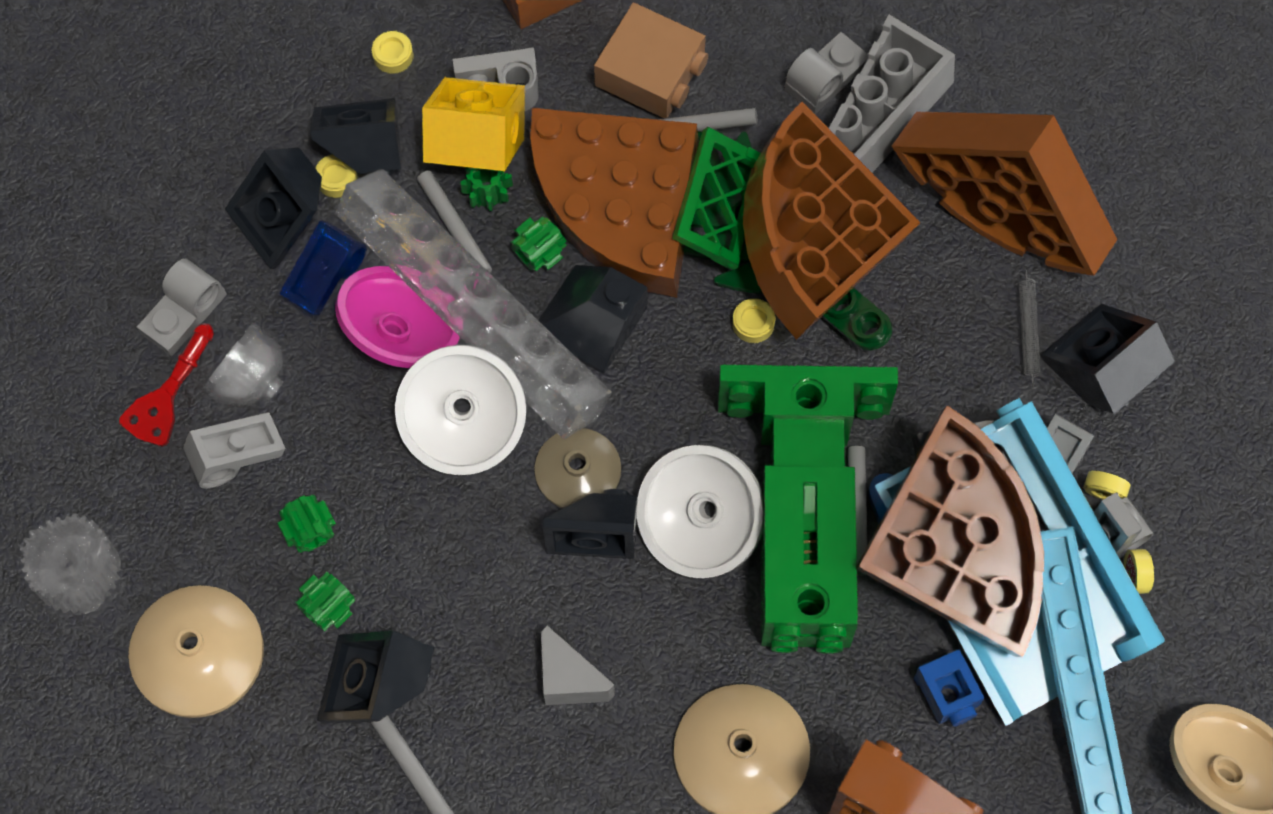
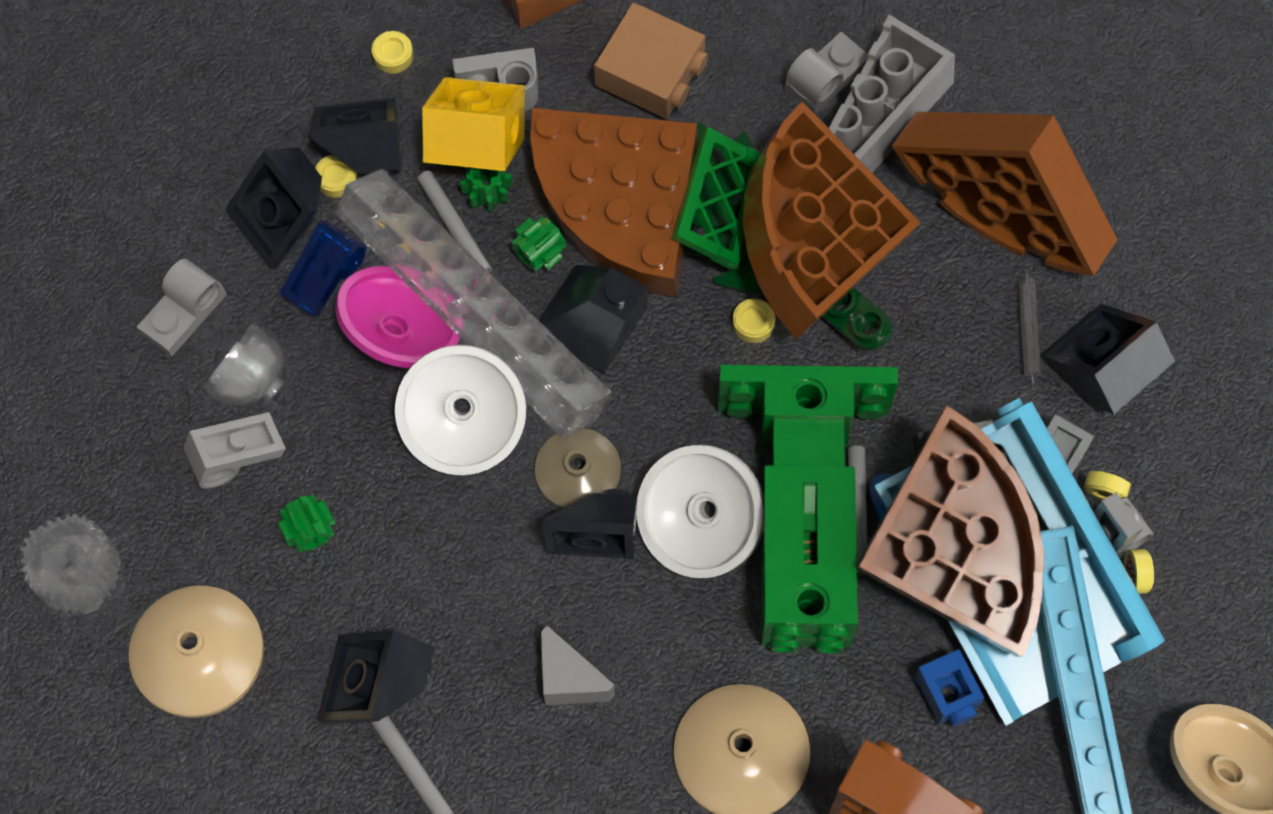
red piece [119,323,214,447] -> none
green gear [295,572,355,632] -> none
light grey bar [659,108,758,131] -> none

